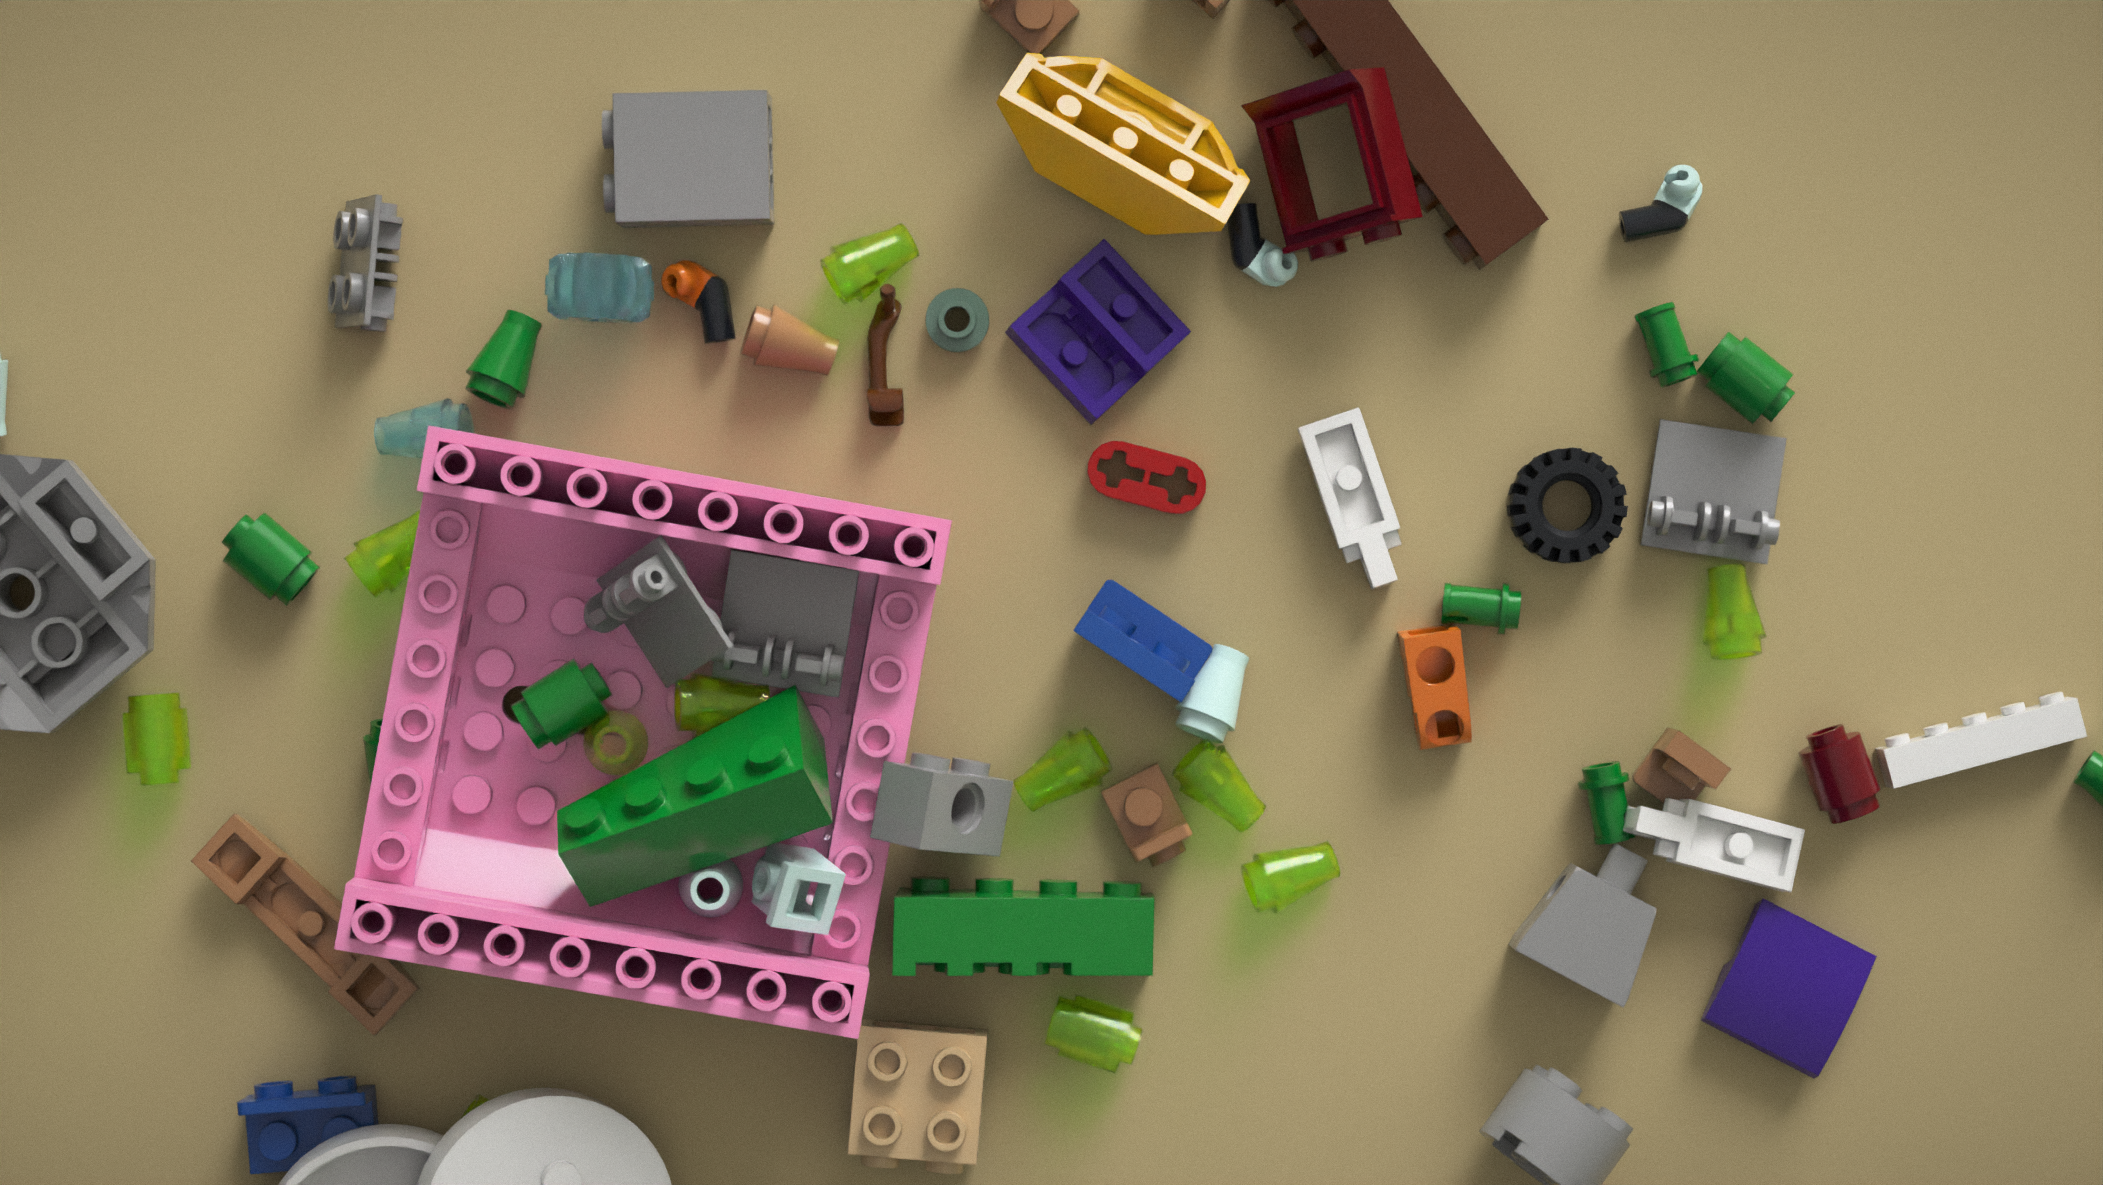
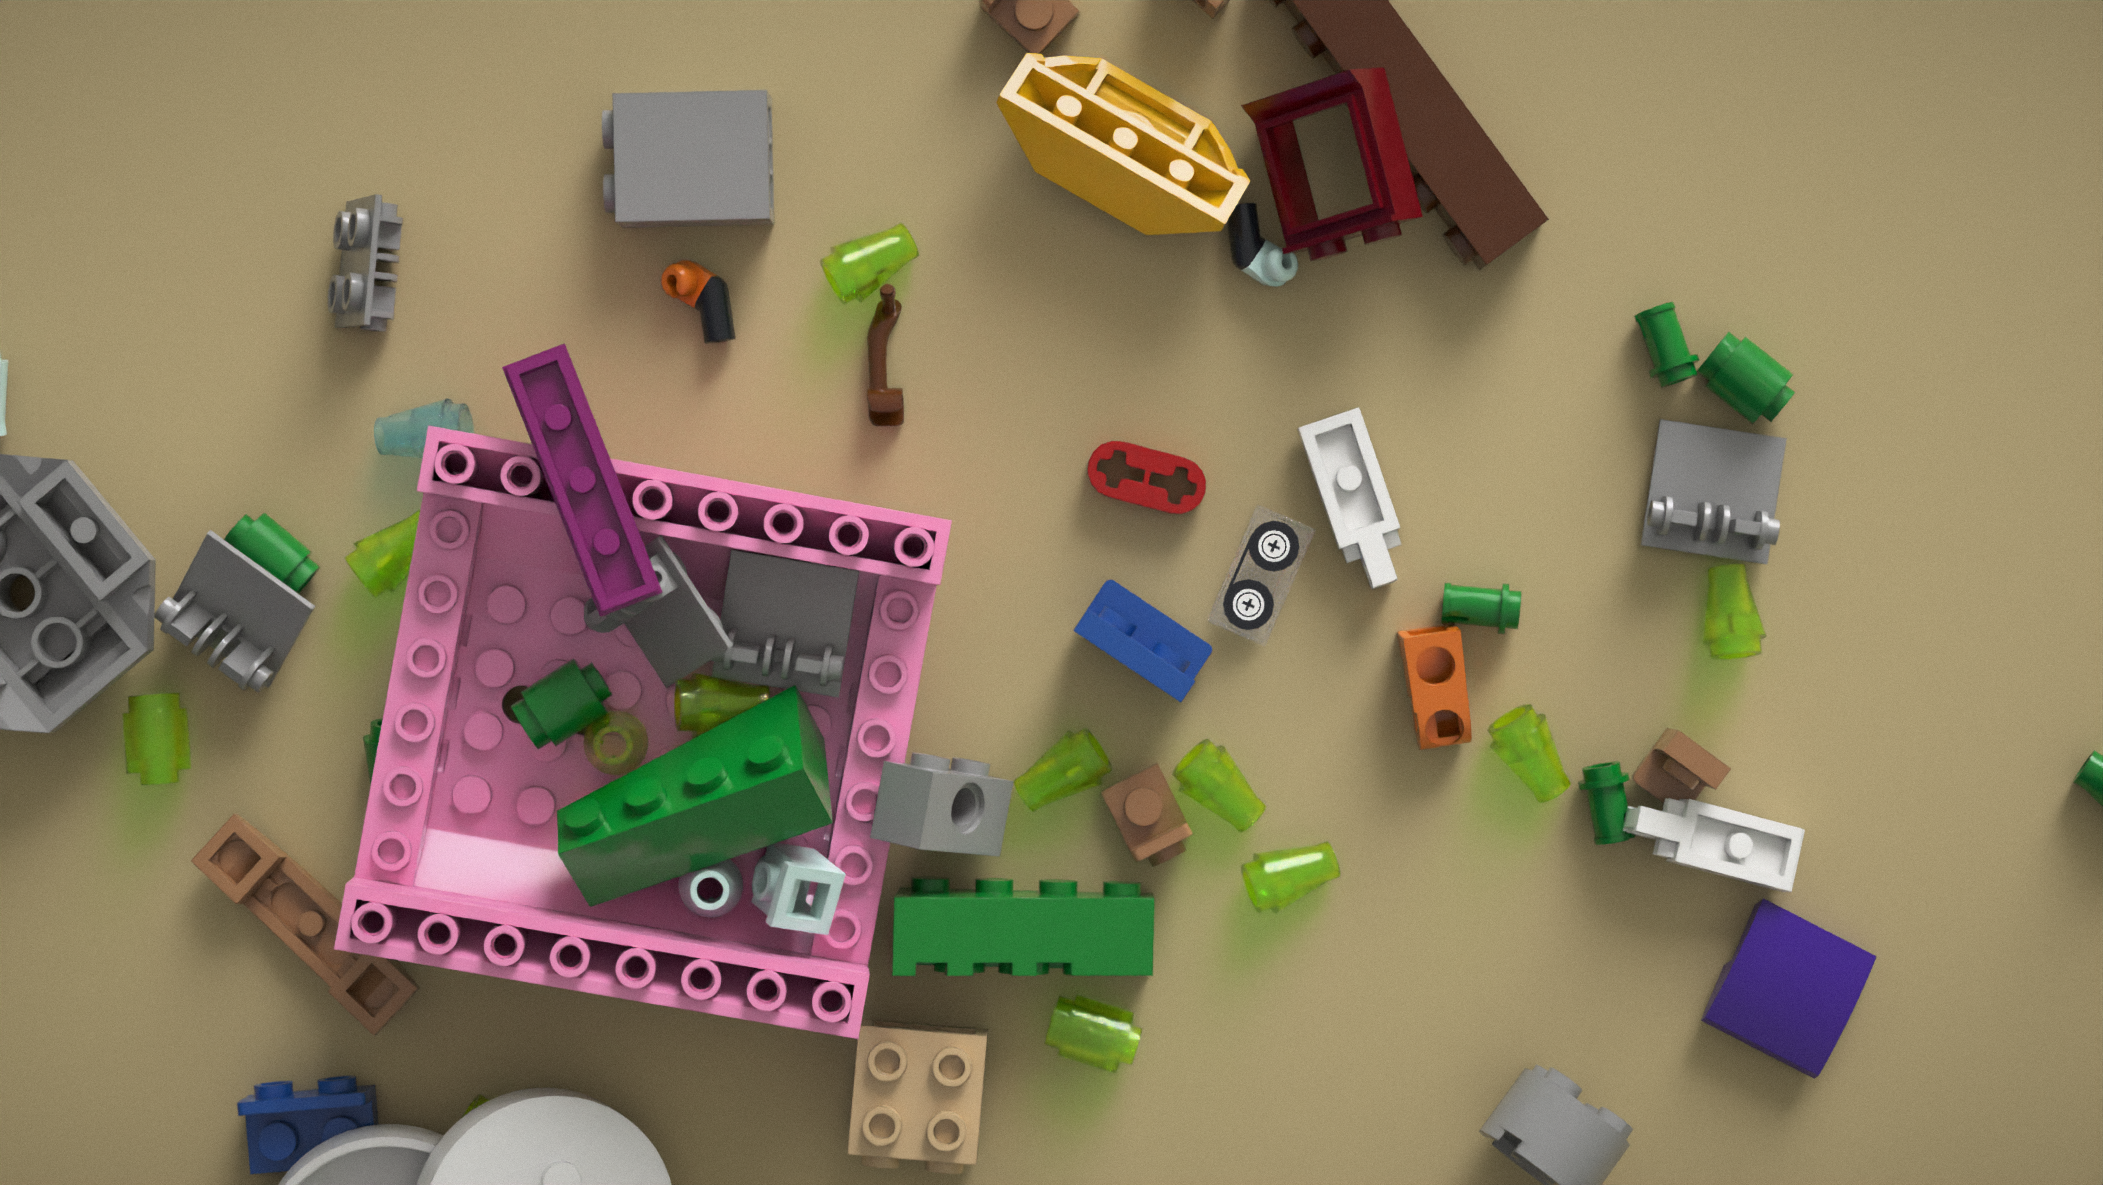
green cone [465,310,542,409] -> none
clear light blue gear [544,252,654,323] -> none
medium nougat cone [740,304,839,376] -> none
sand green plate [925,288,989,352] -> none
dark purple slope [1005,239,1191,425] -> none
light aqua cone [1175,644,1250,744] -> none
black tyre [1507,447,1628,563] -> none
light grey torso [1508,843,1657,1008] -> none
arm [1619,165,1702,242] -> none
dark red brick [1798,724,1881,824] -> none
white piece [1875,692,2087,789] -> none
none -> light grey hinge [154,530,315,693]
none -> magenta tile [502,343,663,617]
none -> tile [1206,504,1316,646]
none -> clear neon green cone [1487,704,1571,803]

